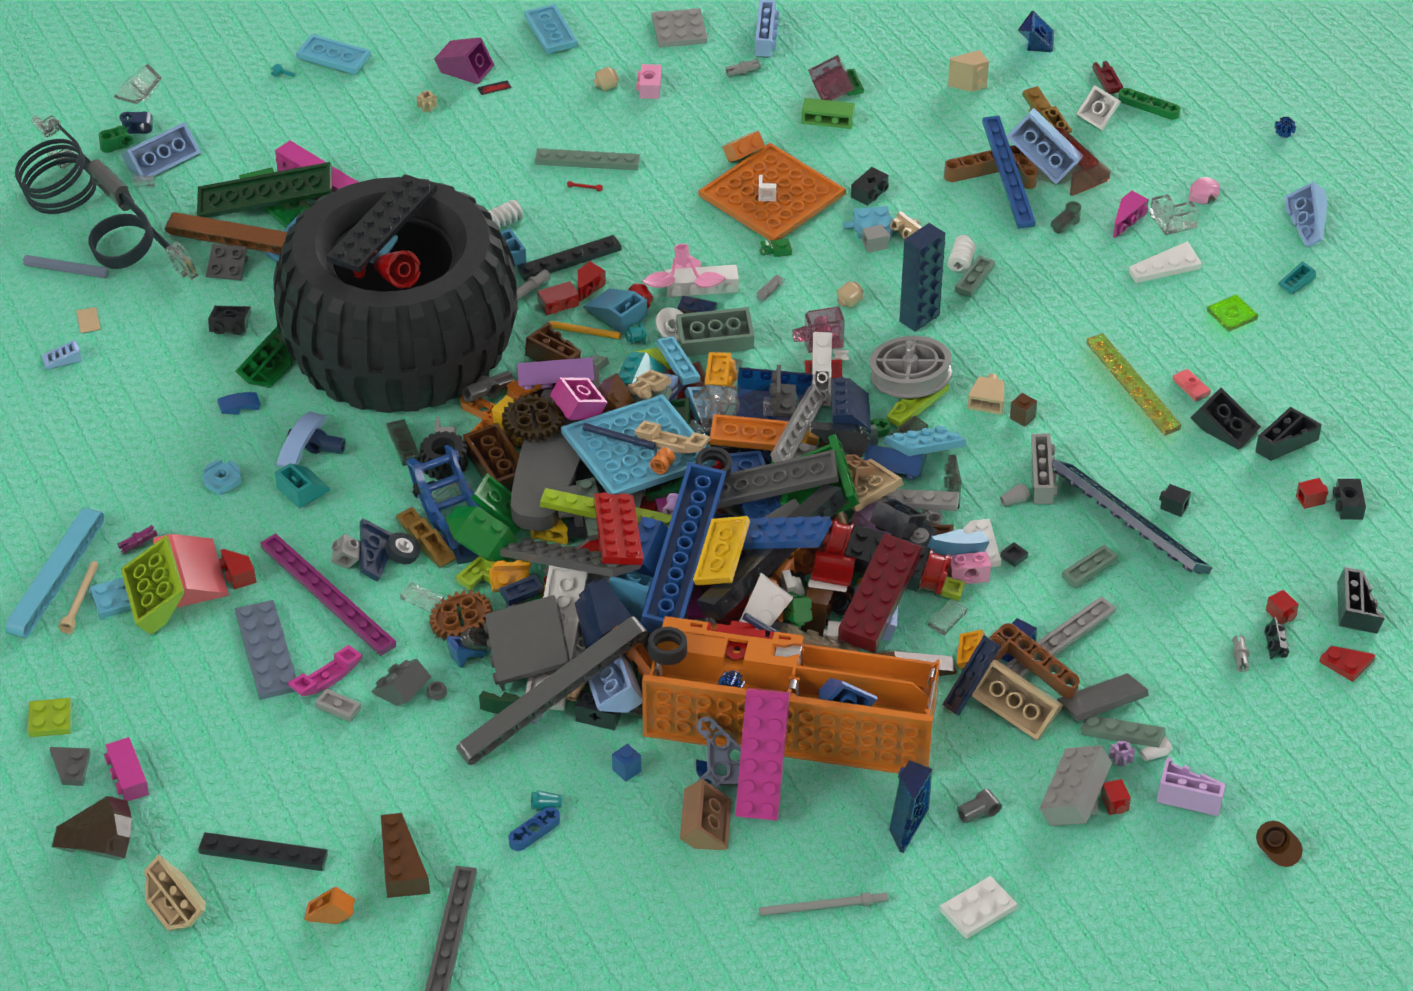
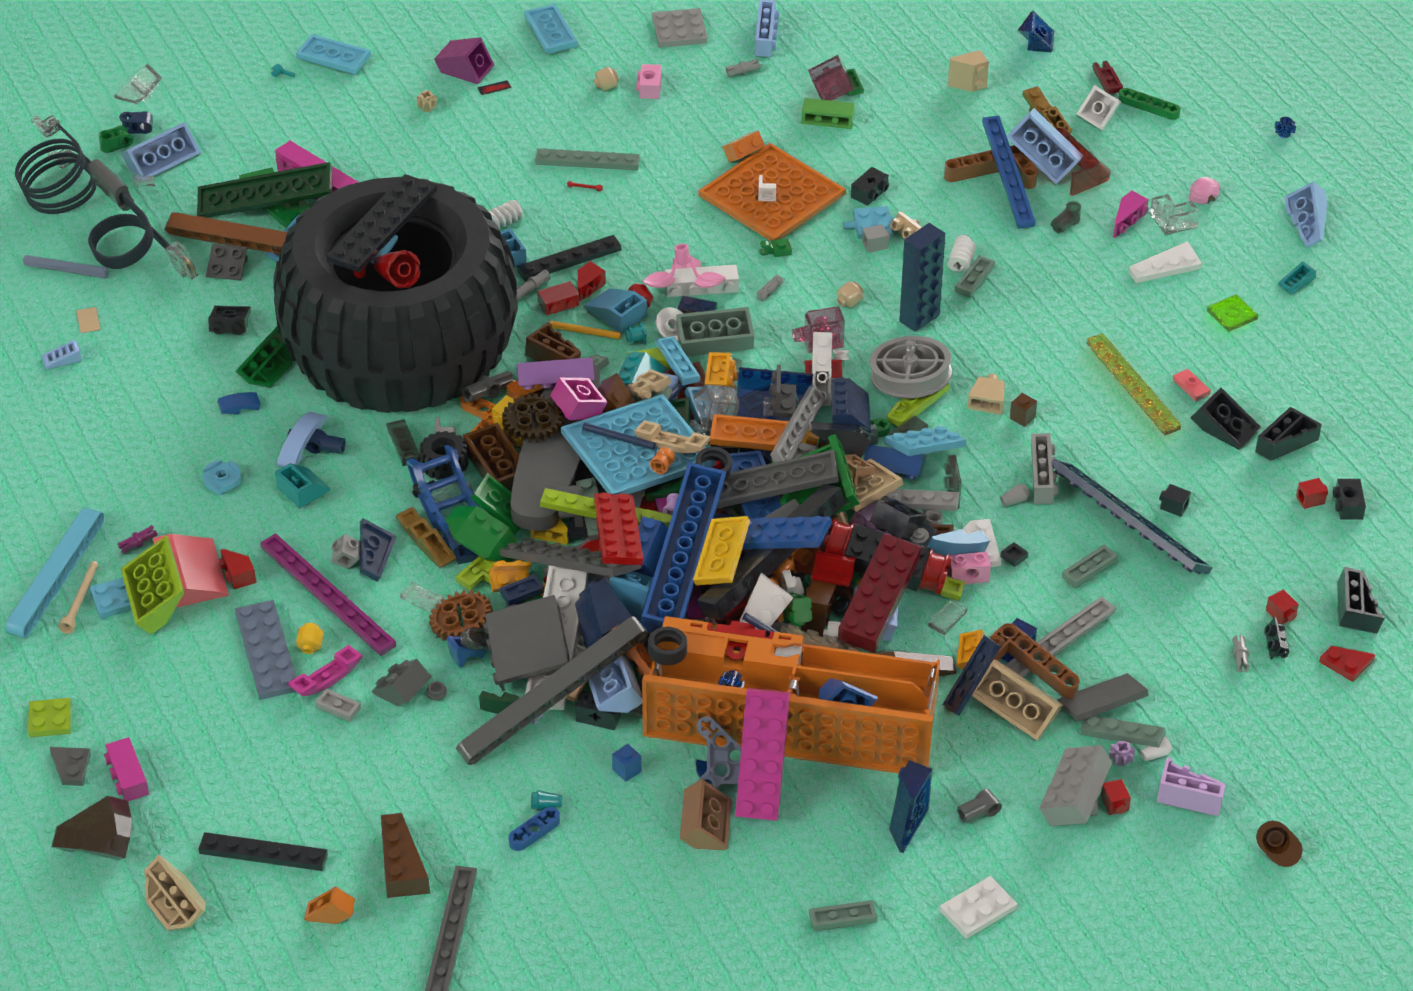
black wheel [385,532,420,565] -> none
light grey bar [759,892,888,916] -> none
white sticker [808,579,847,592] -> none
none -> yellow head [296,623,324,654]
none -> sand green plate [809,900,877,931]

